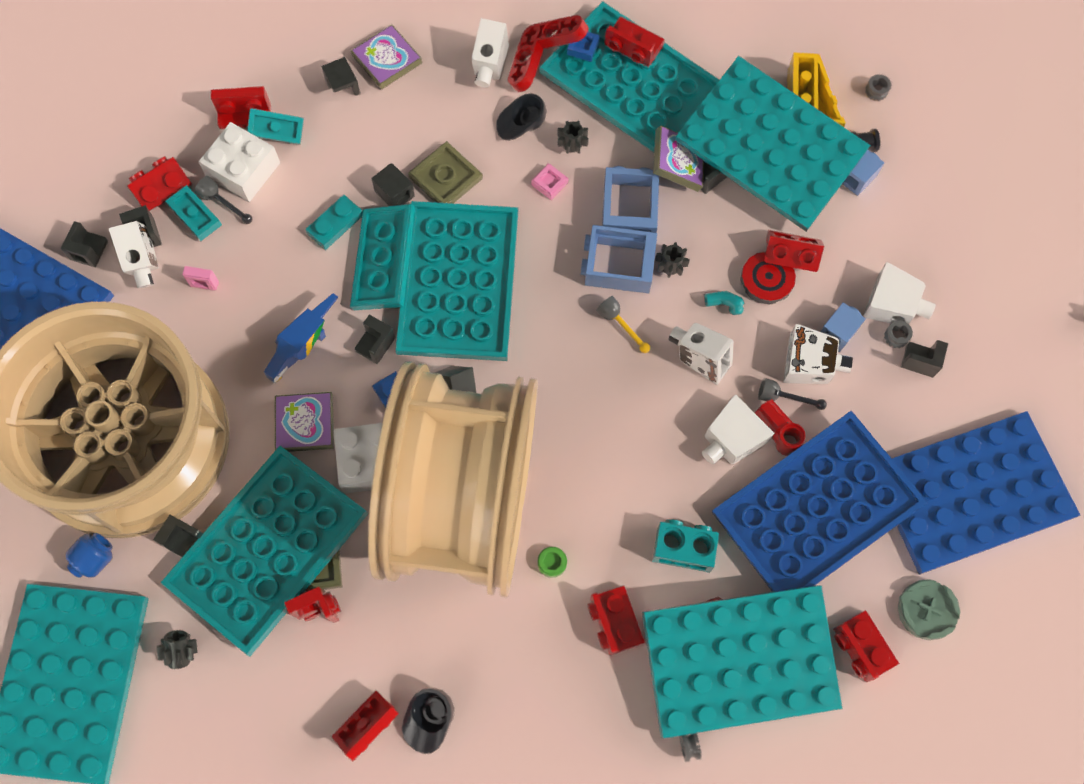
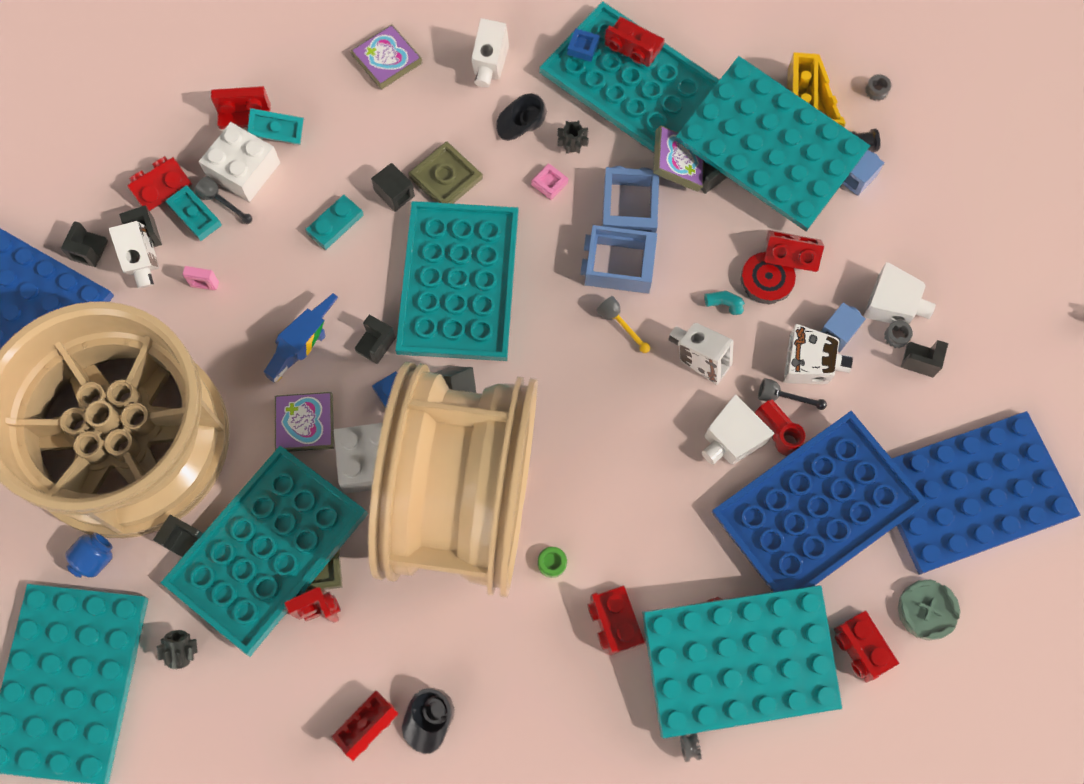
pearl dark grey panel [321,57,360,96] -> none
teal tile [350,204,415,311] -> none
red beam [508,15,589,92] -> none
teal brick [652,519,719,573] -> none
pearl dark grey gear [655,242,690,278] -> none

